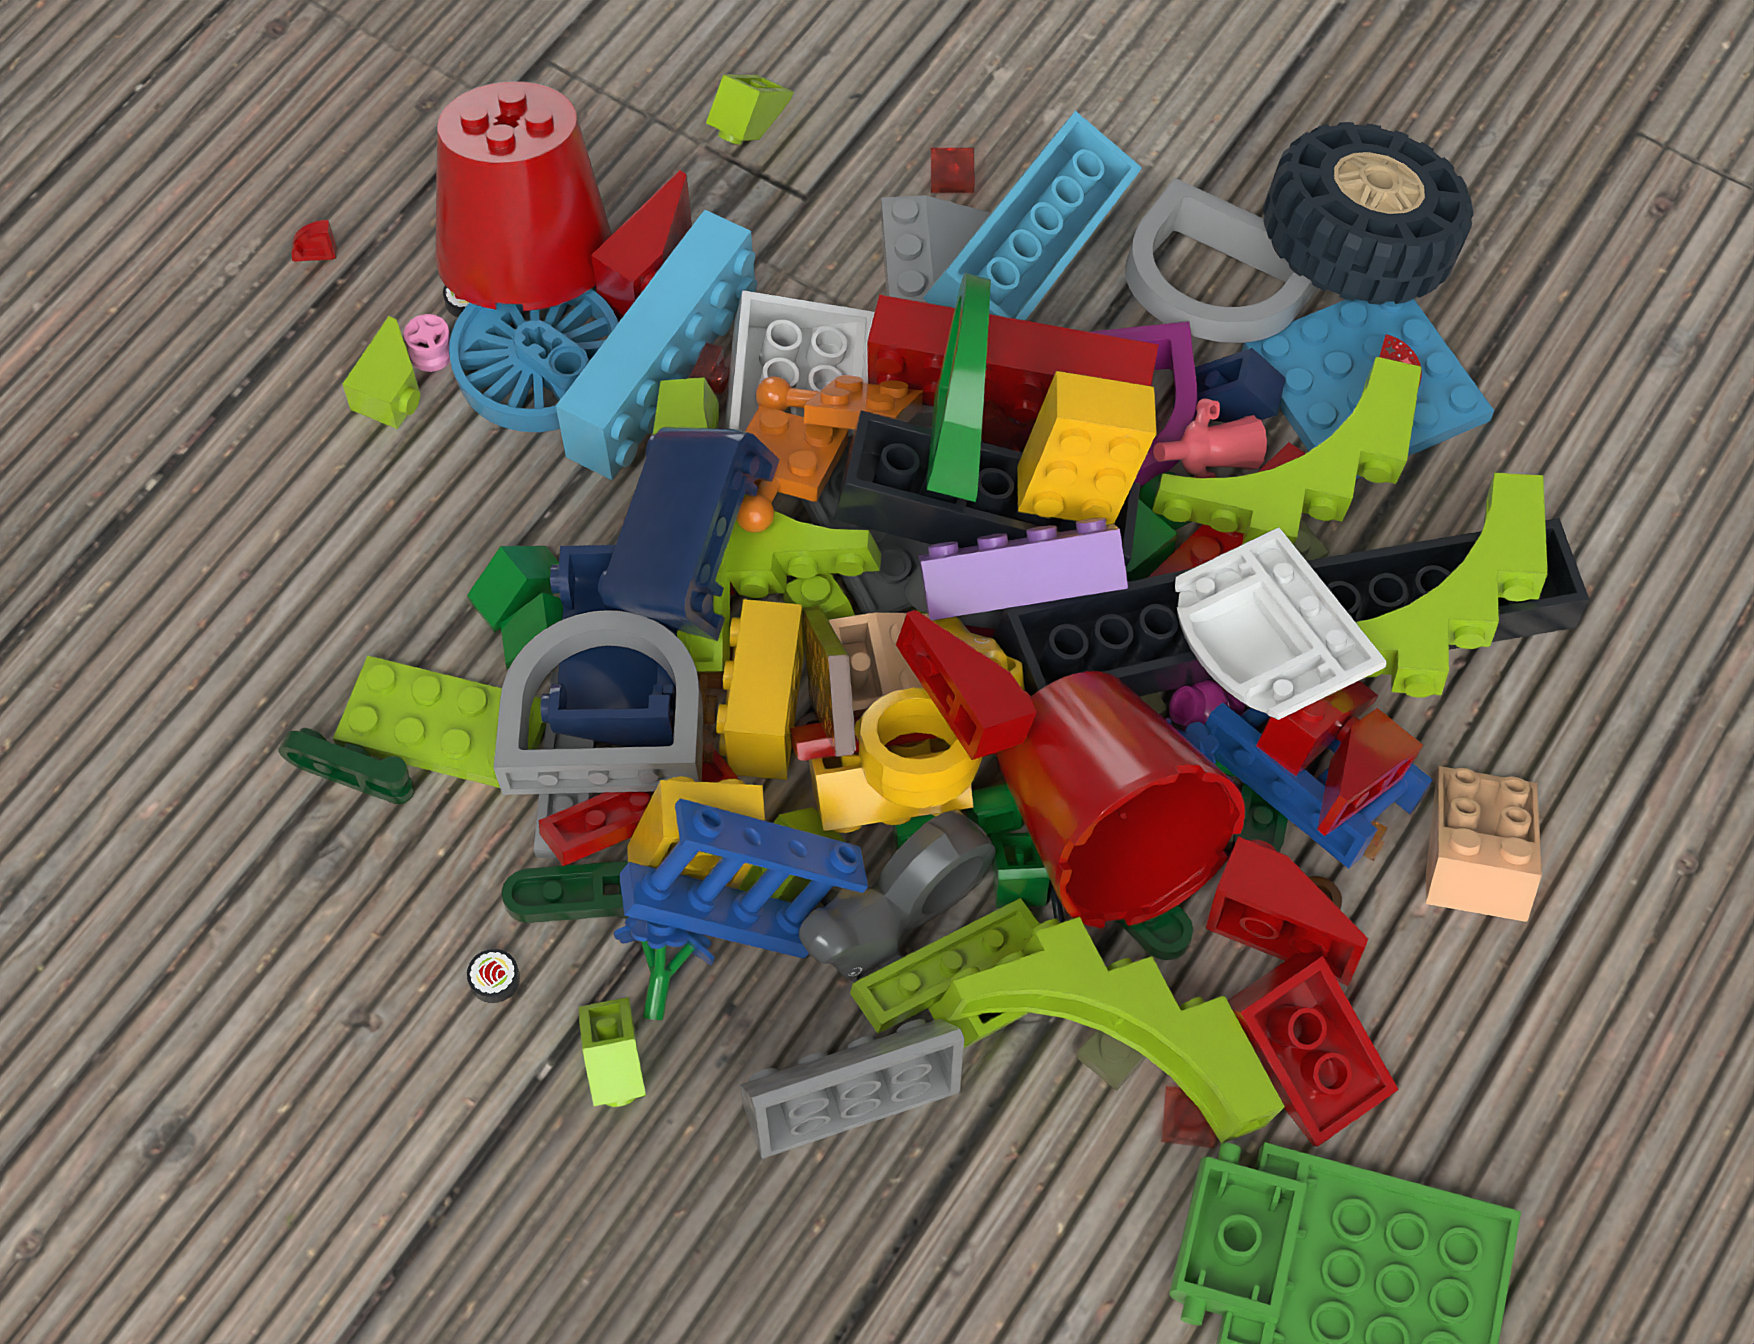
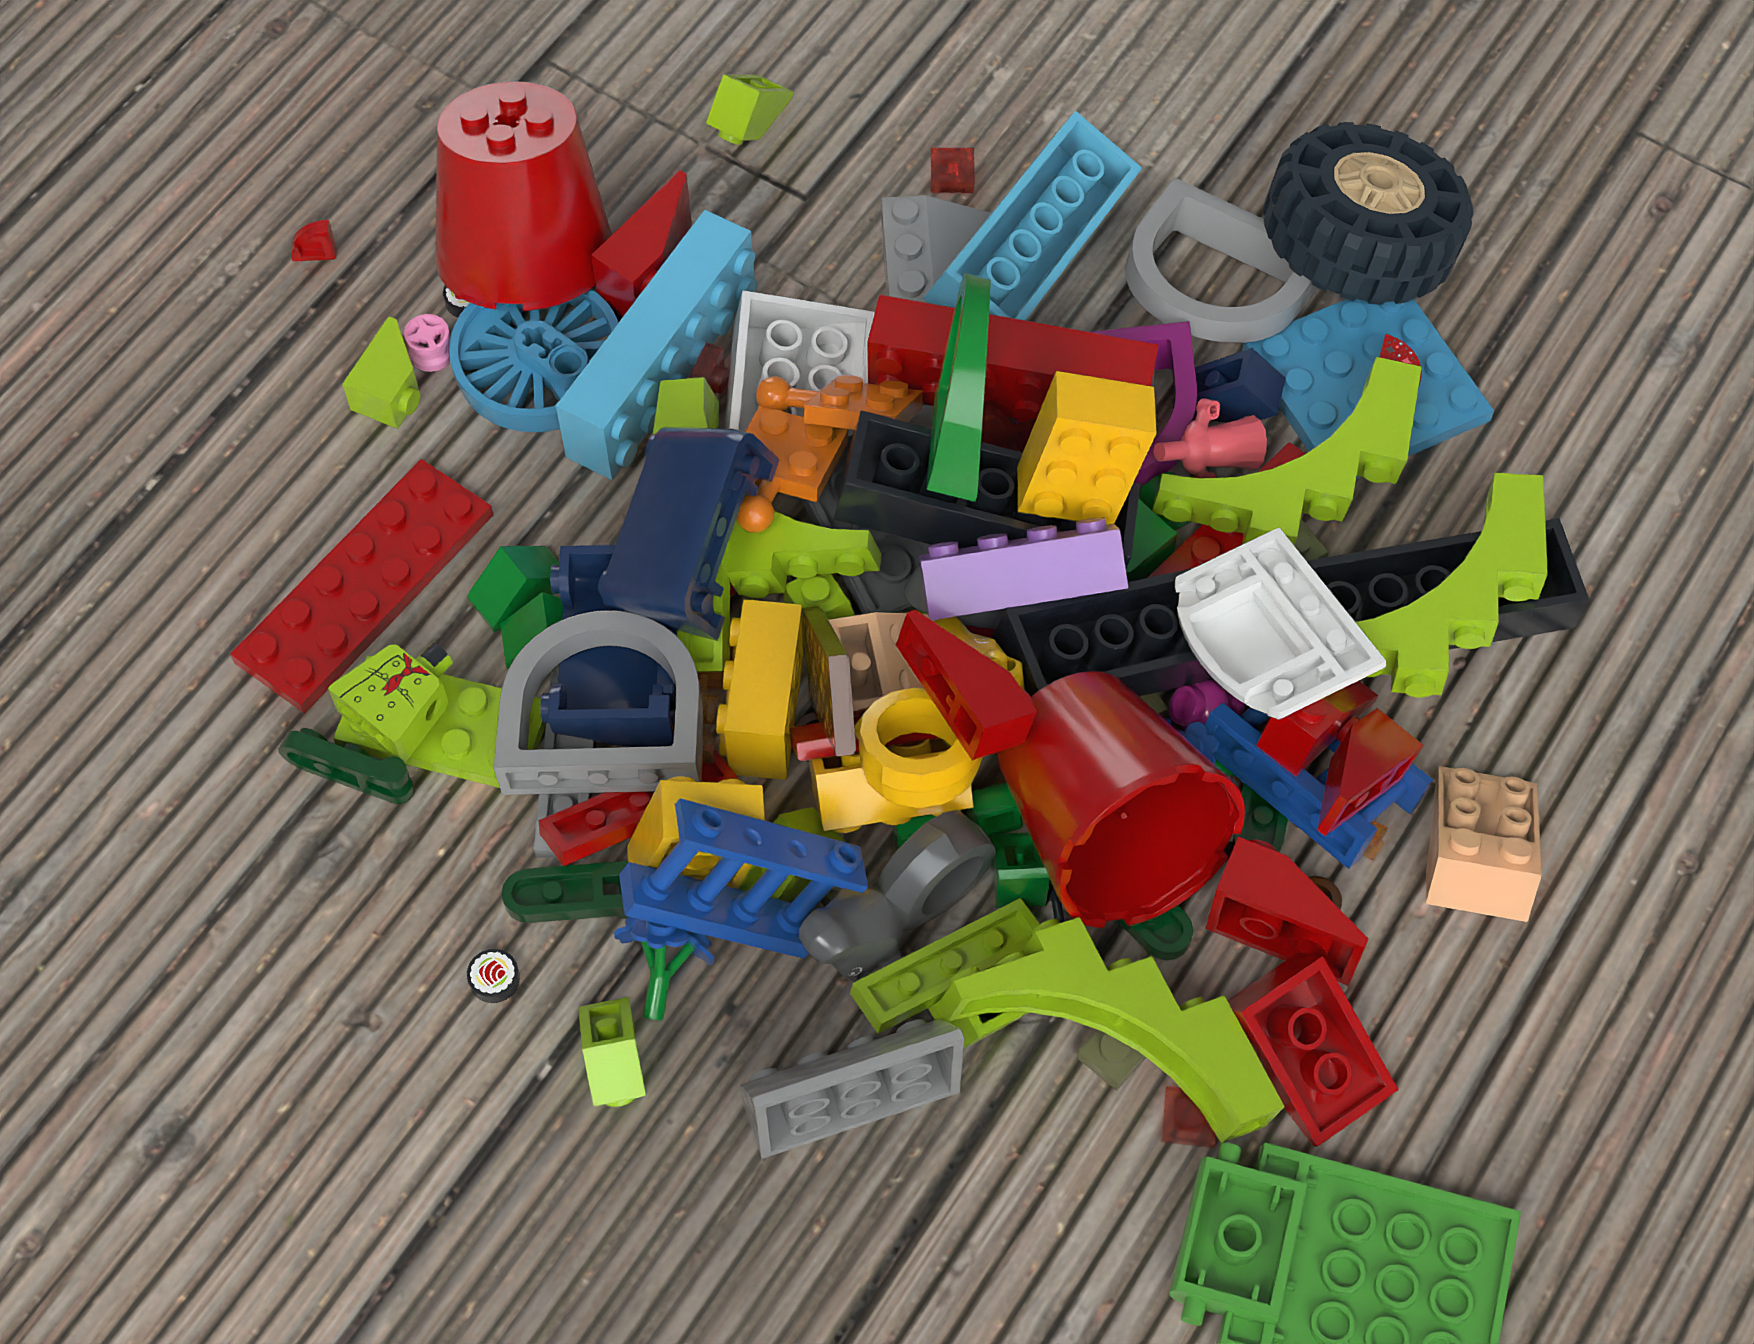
none -> red plate [230,459,494,714]
none -> lime torso [328,643,453,762]

